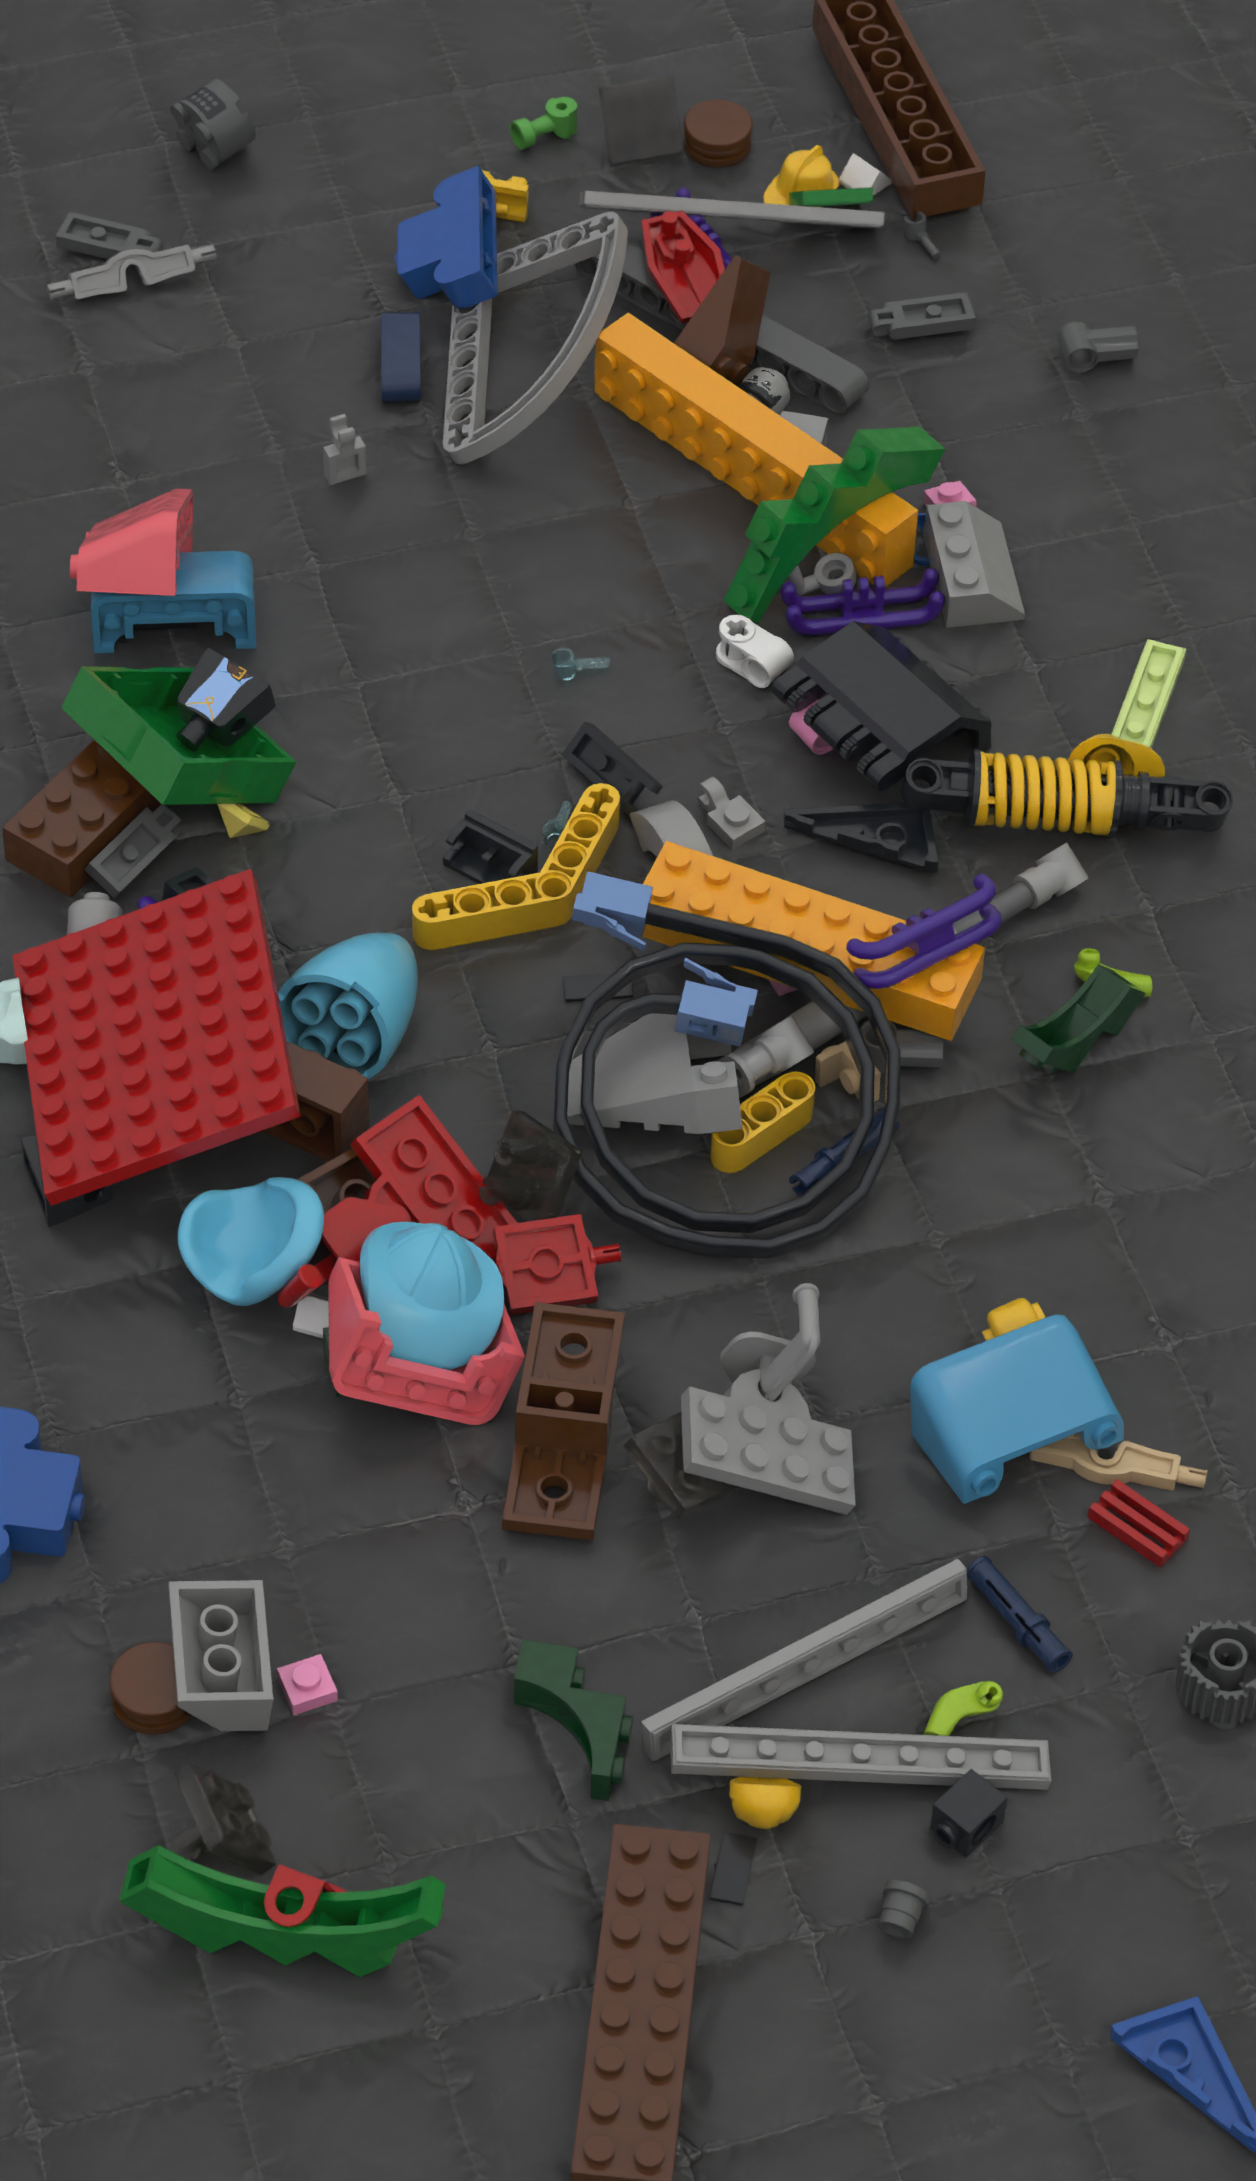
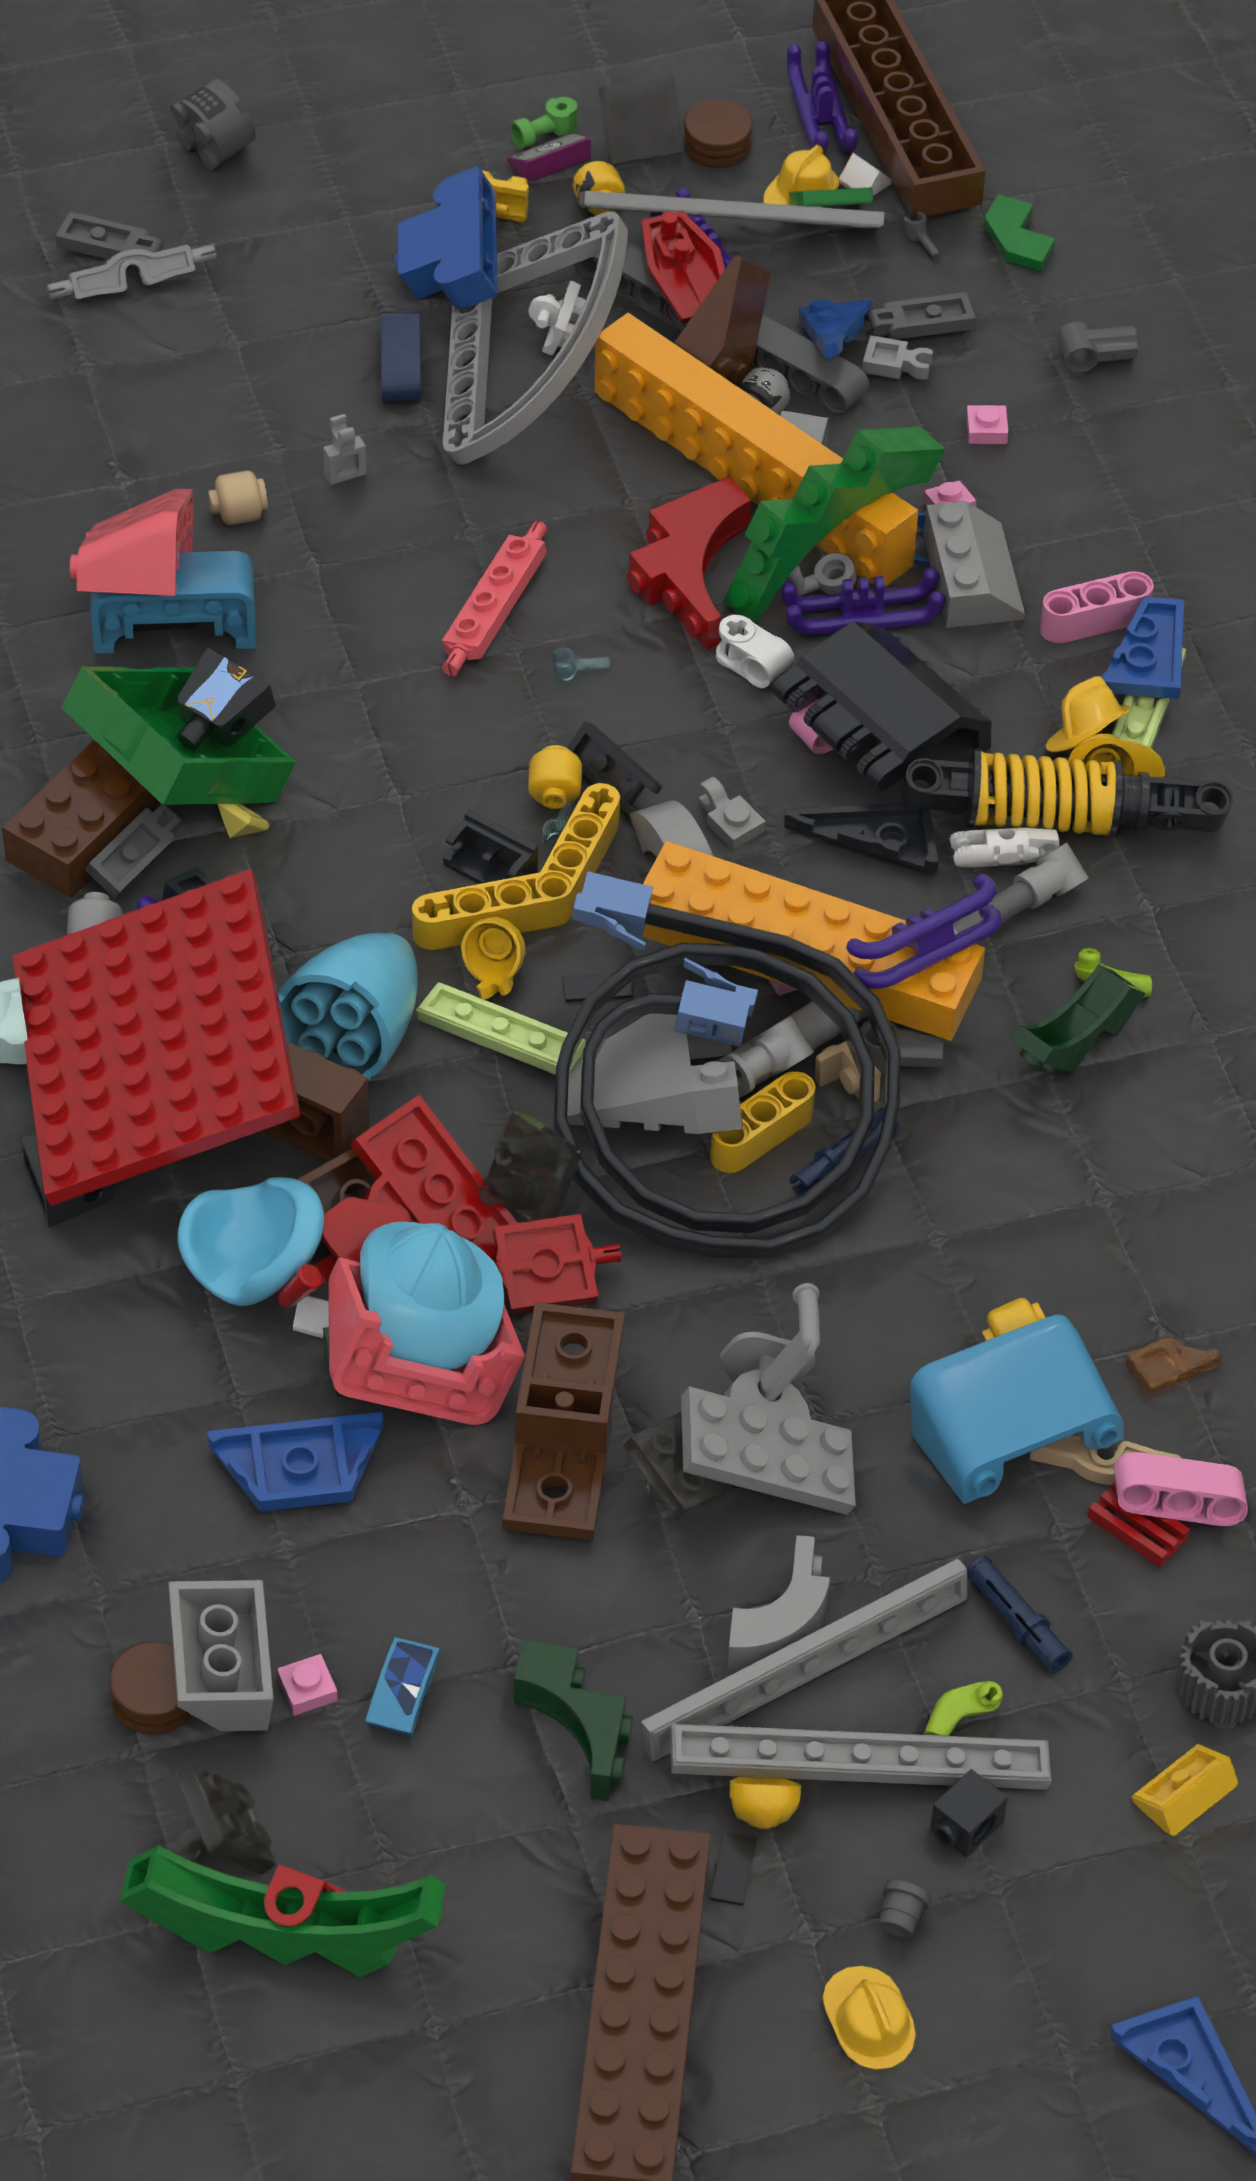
none -> blue wing [207,1412,383,1512]
none -> tan head [208,470,268,526]
none -> slope [365,1637,441,1737]
none -> yellowish green tile [416,982,586,1074]
none -> coral plate [442,521,547,676]
none -> yellow piece [461,916,526,1000]
none -> magenta slope [507,133,591,183]
none -> white hips [528,281,586,356]
none -> yellow head [528,745,582,809]
none -> yellow head [572,161,626,217]
none -> red arch [627,476,751,650]
none -> light grey arch [727,1535,830,1673]
none -> dark purple piece [787,41,858,154]
none -> blue wing [799,300,872,359]
none -> yellow piece [823,1966,916,2070]
none -> light grey plate [862,335,933,379]
none -> white hinge [949,827,1059,868]
none -> bright pink plate [966,405,1008,444]
none -> green tile [984,194,1055,272]
none -> bright pink beam [1040,571,1154,643]
none -> yellow piece [1045,676,1131,753]
none -> blue wing [1102,596,1184,699]
none -> bright pink beam [1114,1452,1248,1526]
none -> clear orange tile [1126,1337,1222,1396]
none -> yellow slope [1131,1744,1238,1836]

